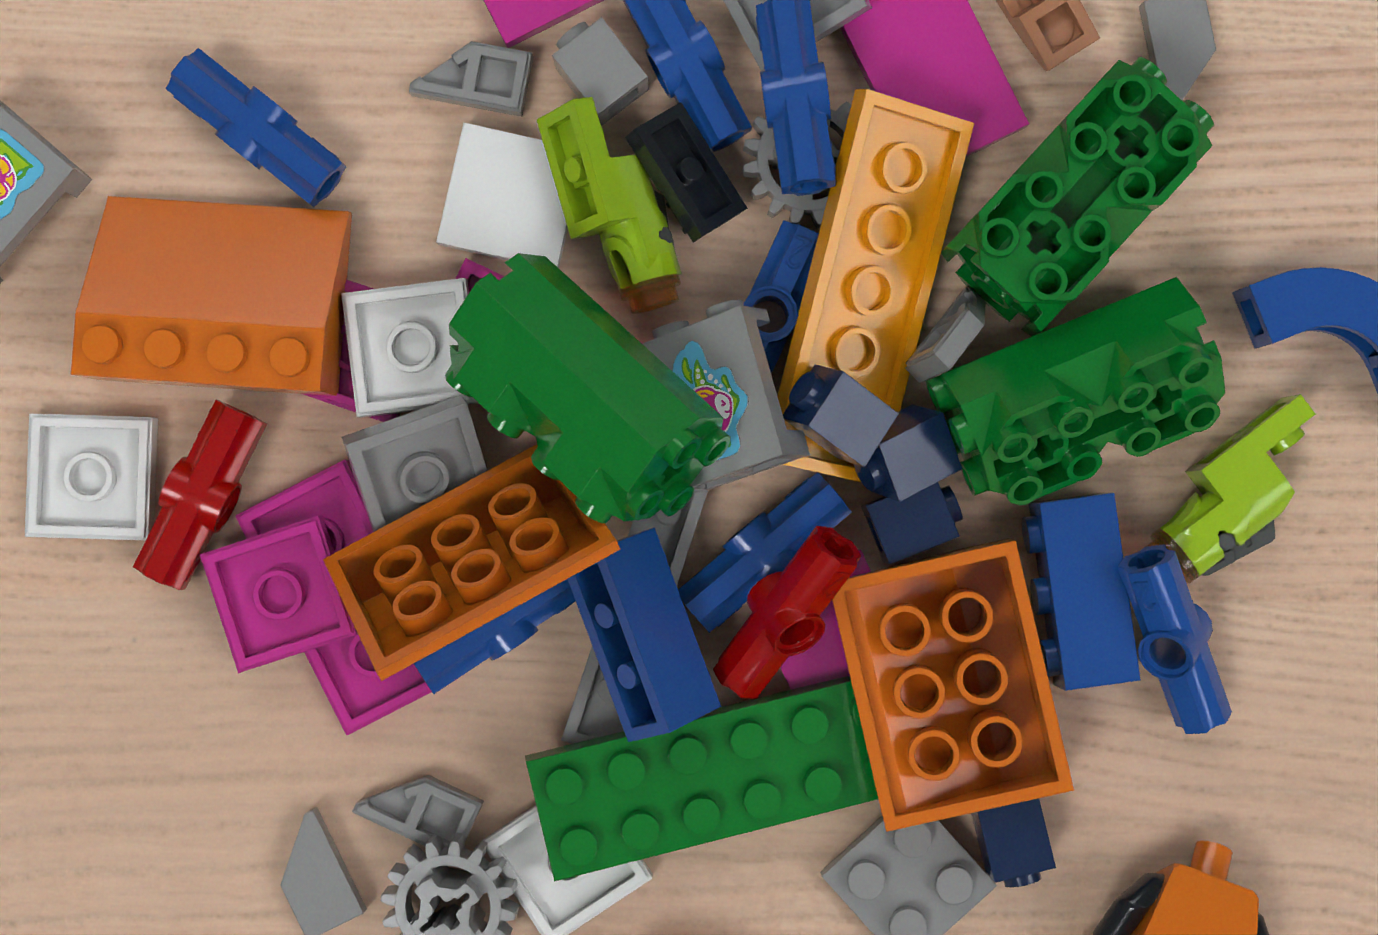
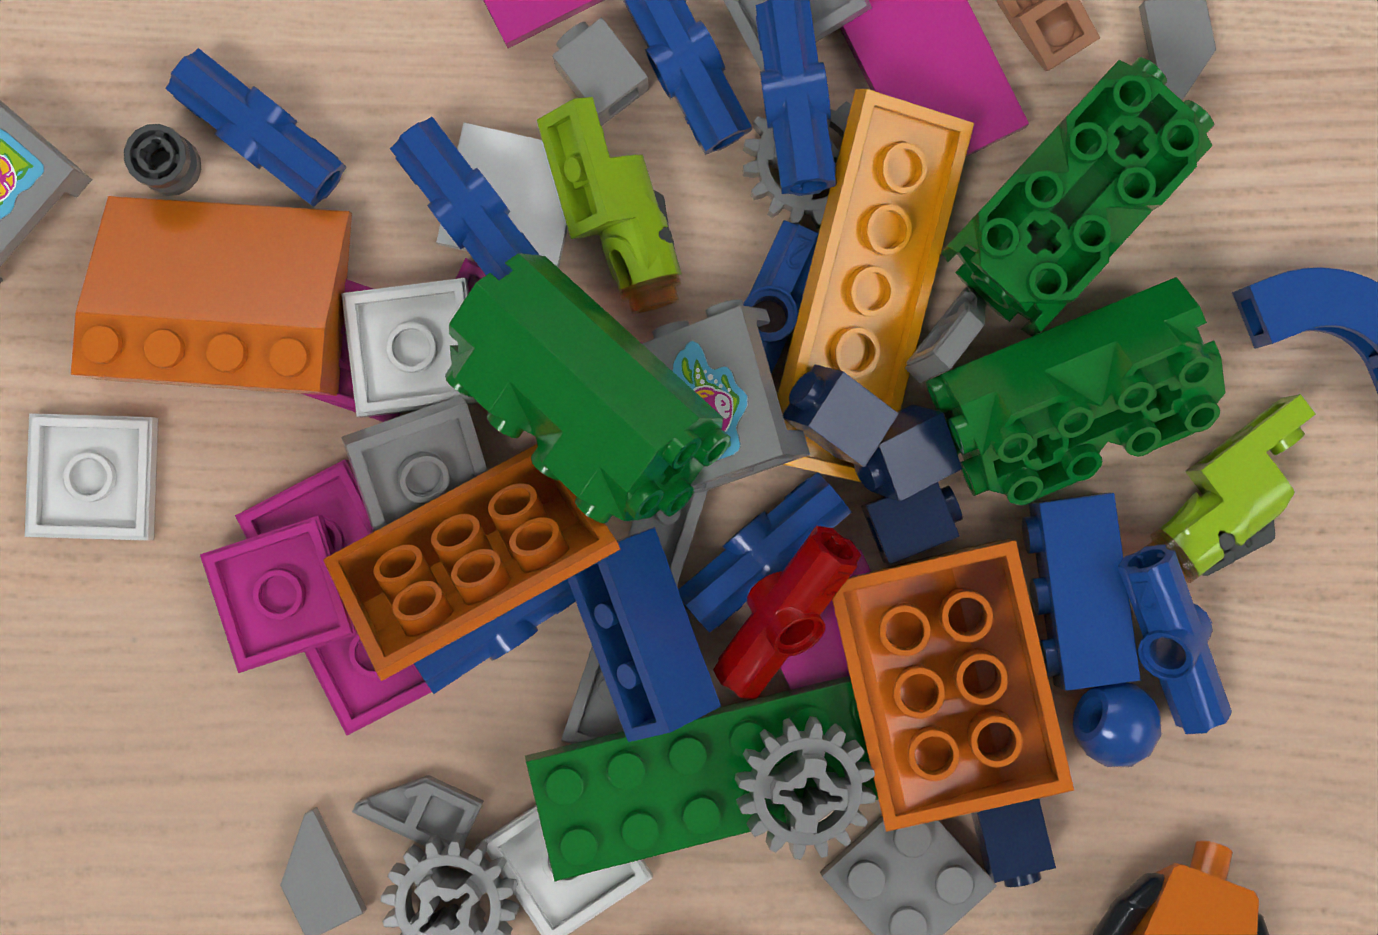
red piece [133,400,267,590] -> none
light grey tile [409,41,534,117] -> none
black hinge [625,102,748,243] -> none
none -> dark grey wheel [124,124,201,196]
none -> blue piece [390,117,539,280]
none -> light grey gear [735,717,876,860]
none -> blue piece [1073,682,1162,767]

